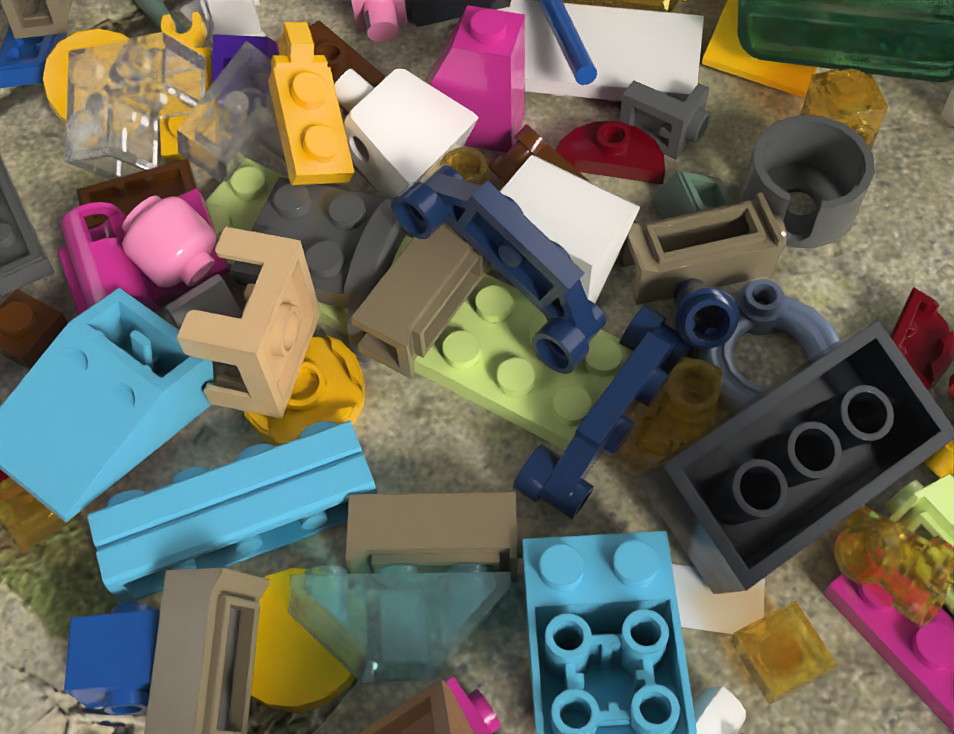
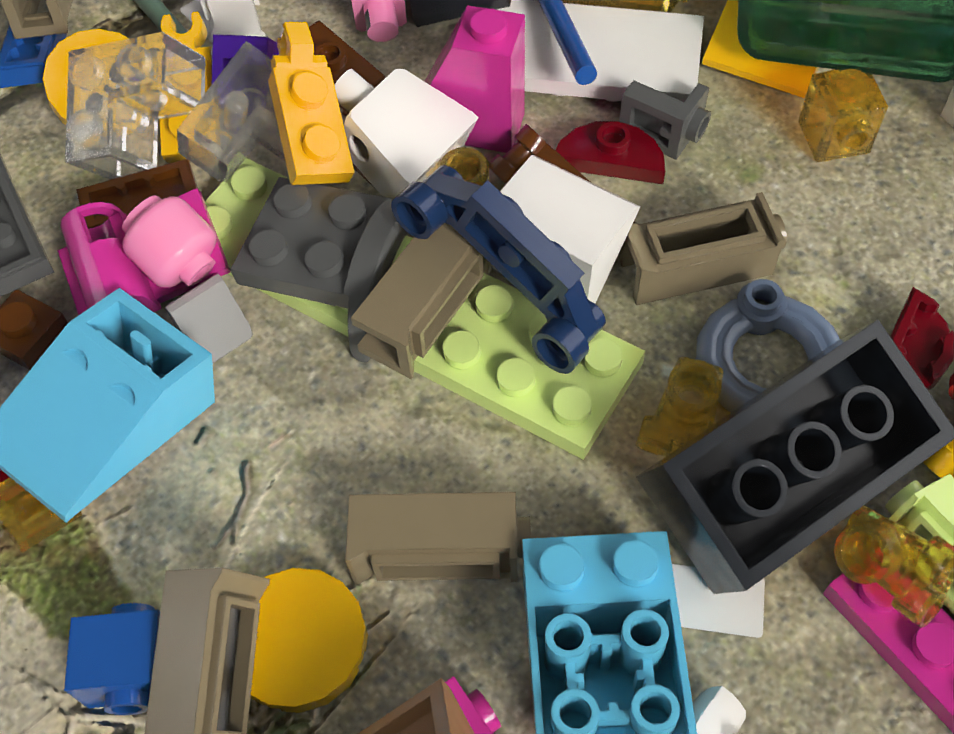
medium azure brick [87,420,378,604] -> none
tan panel [176,227,321,419] -> none
yellow tile [243,335,366,446] -> none
clear light blue slope [288,564,511,683] -> none
dark blue plate [513,305,694,520] -> none
sand green slope [654,170,732,219] -> none
dark blue cone [674,278,739,349] -> none
clear yellow plate [730,601,838,706] -> none
dark grey piece [743,115,875,249] -> none

